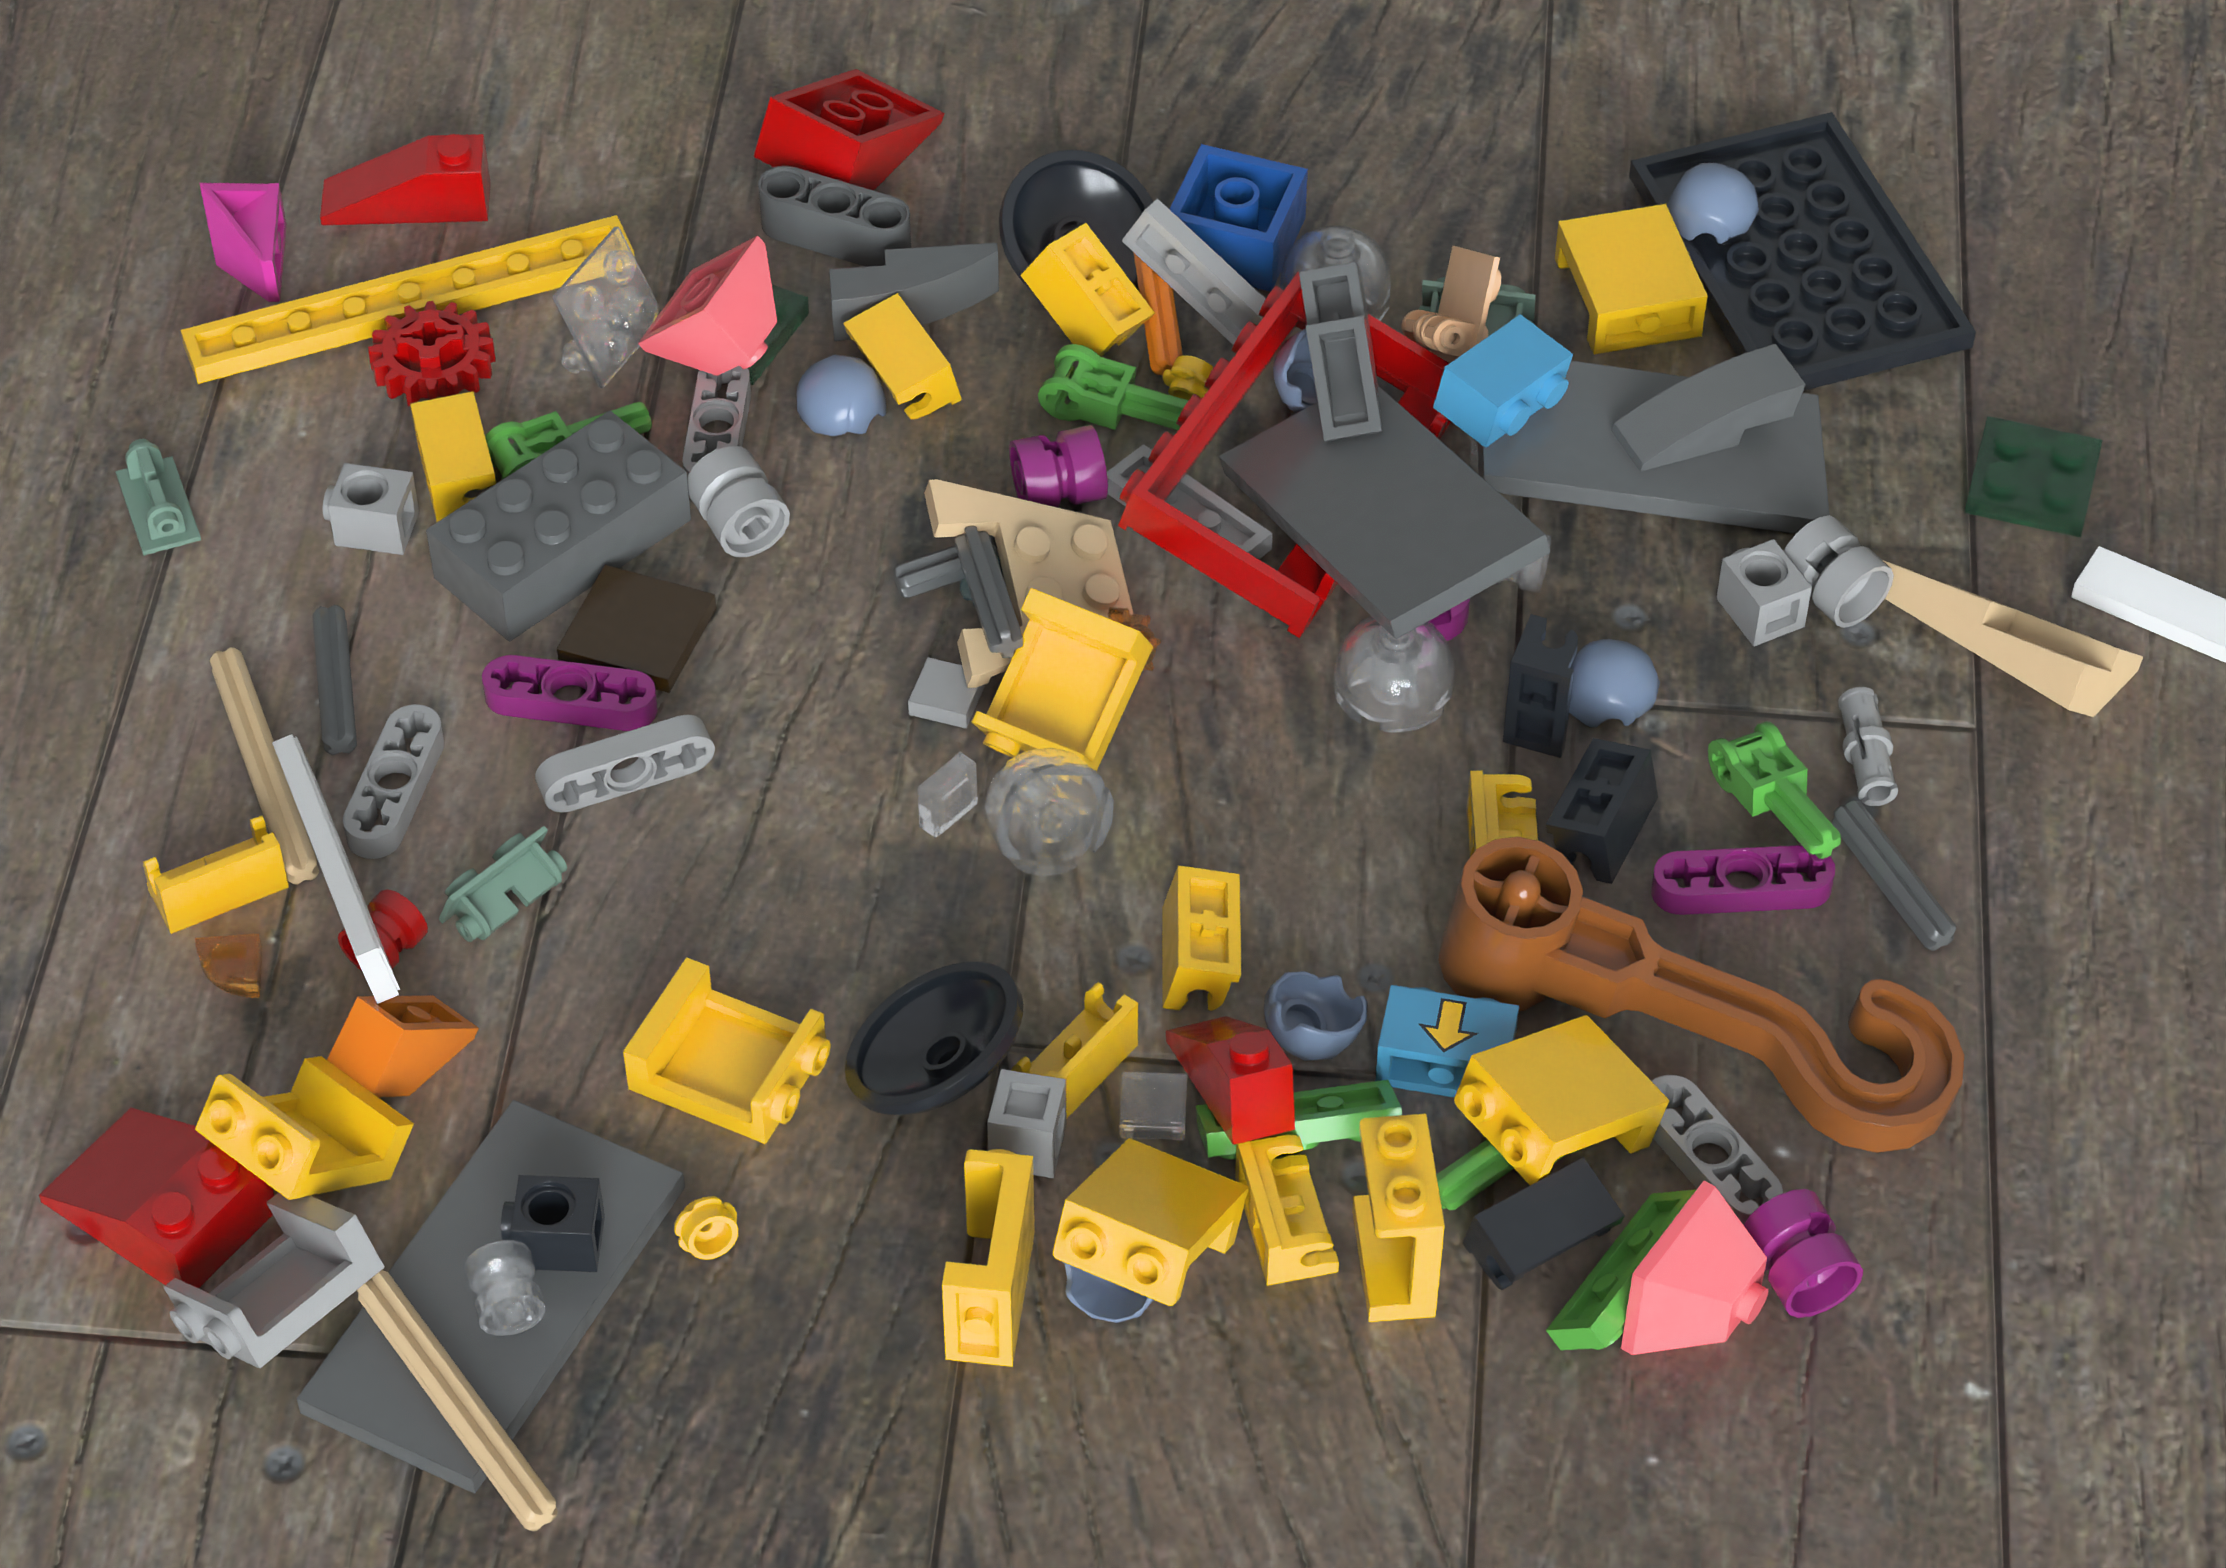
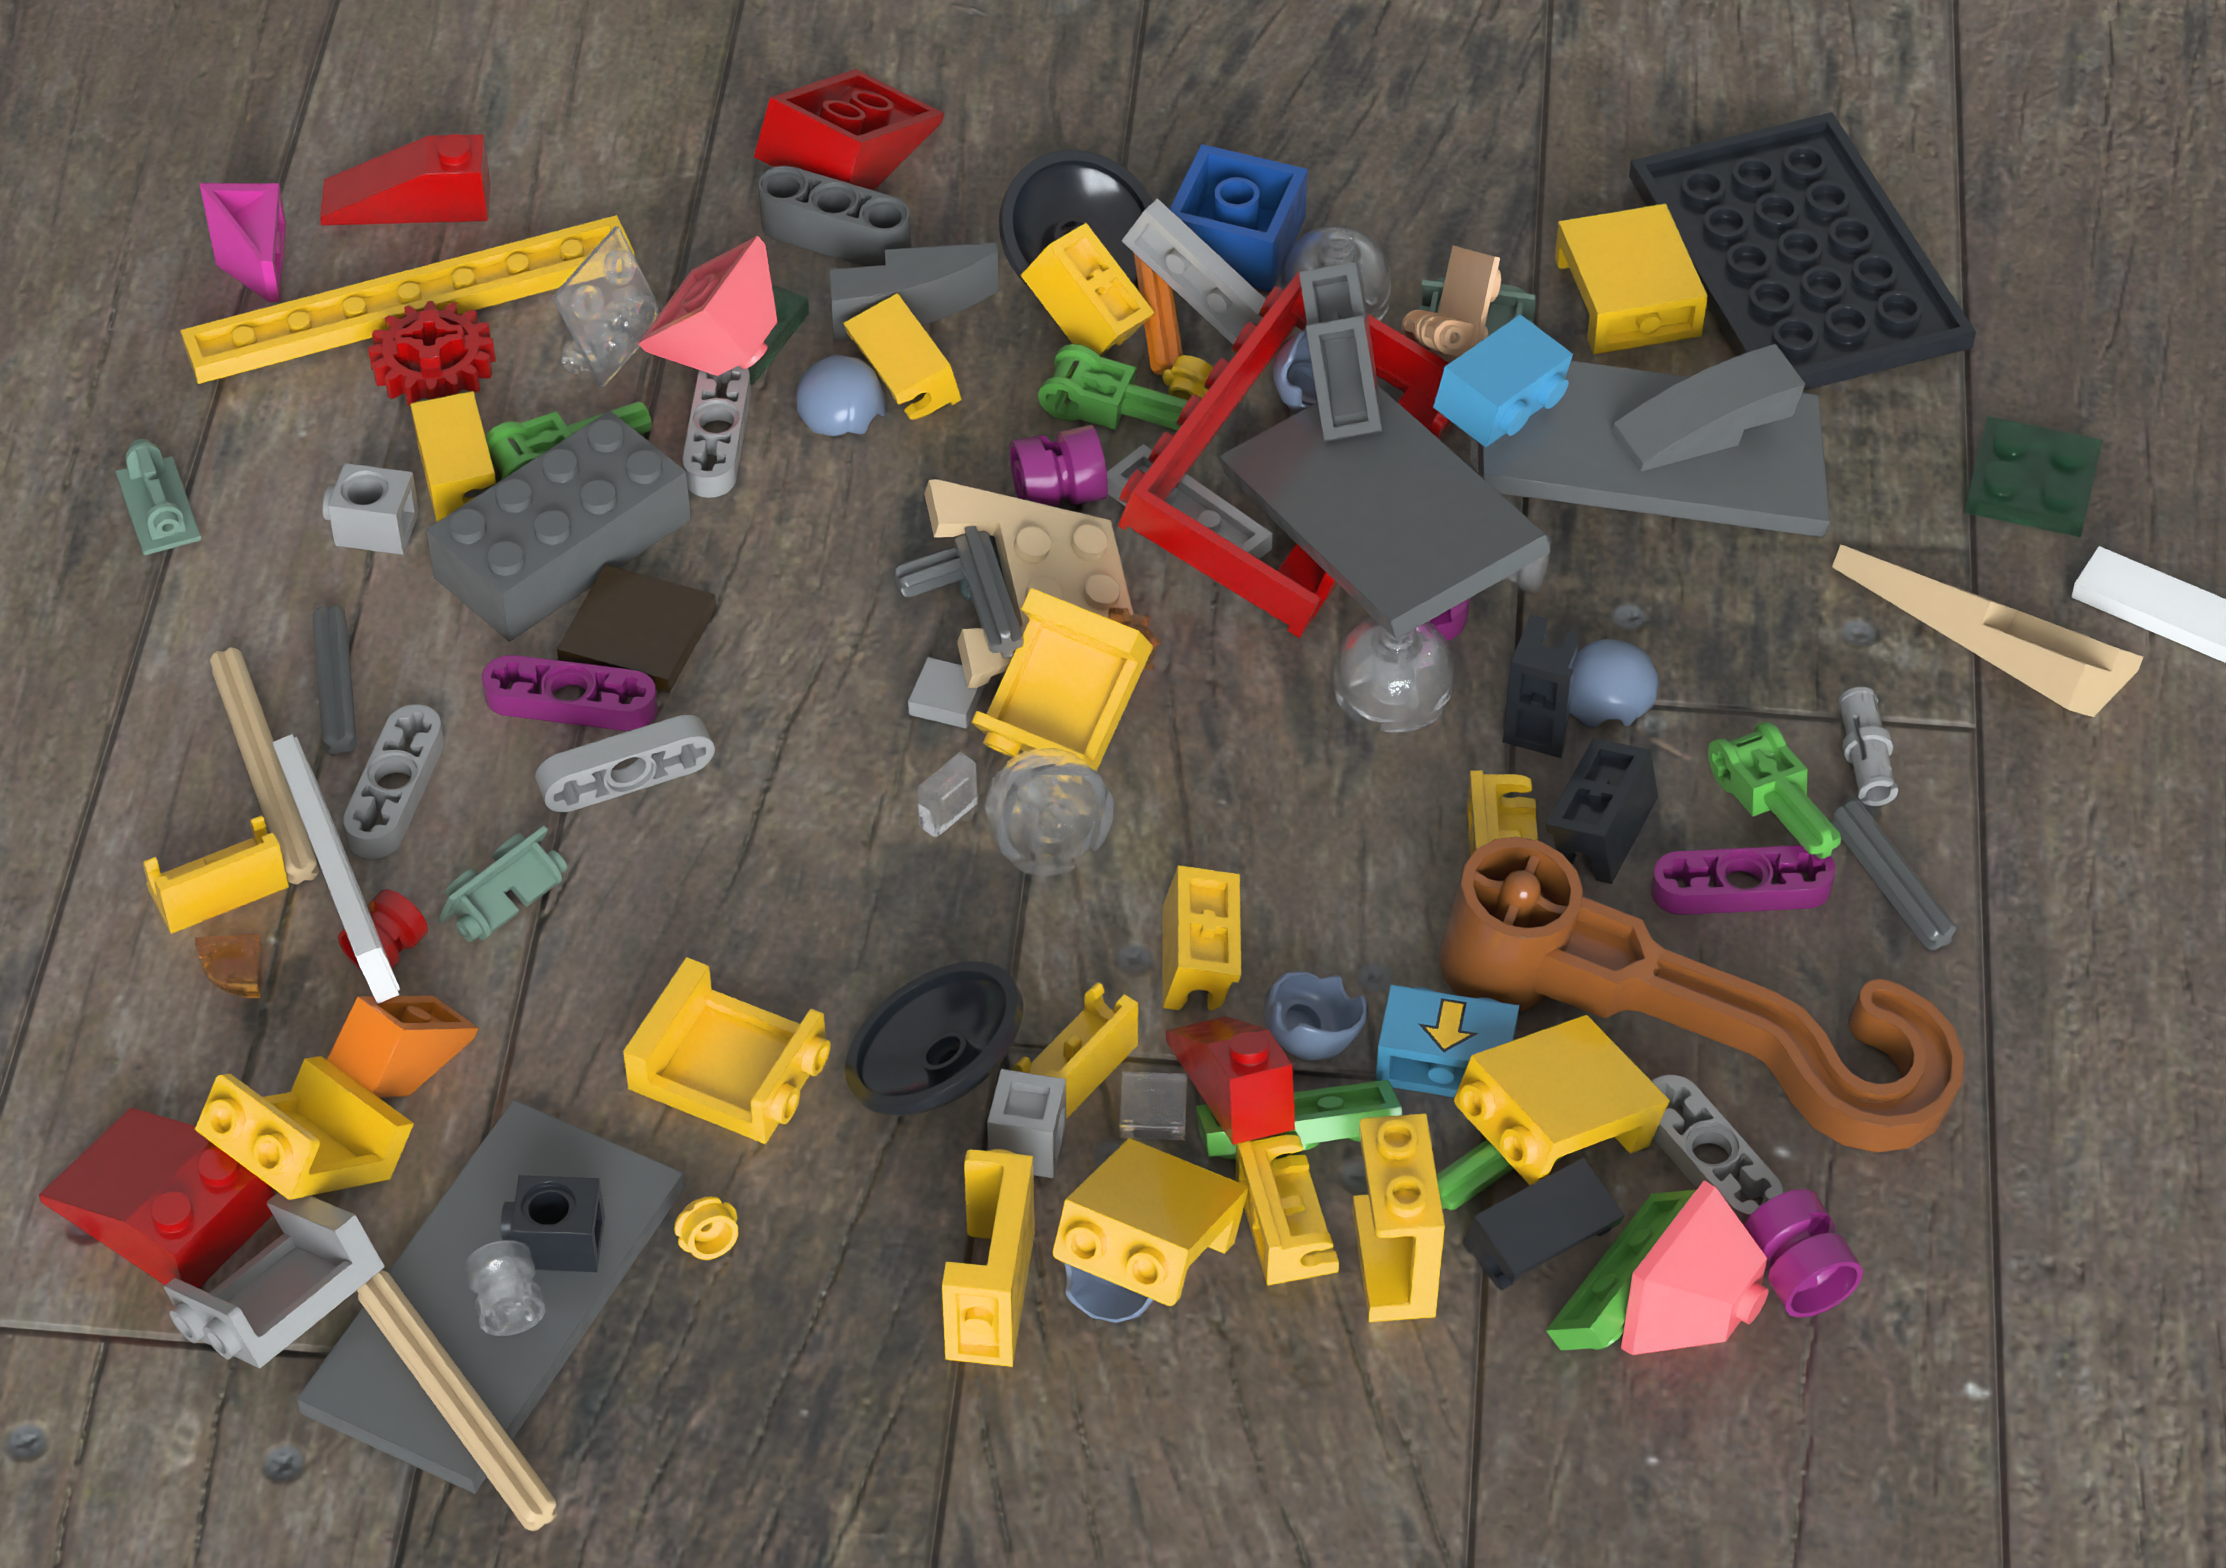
light grey wheel [687,446,790,557] -> none
sand blue hair [1667,163,1759,244] -> none
light grey brick [1716,539,1812,647] -> none
light grey wheel [1784,515,1894,628] -> none

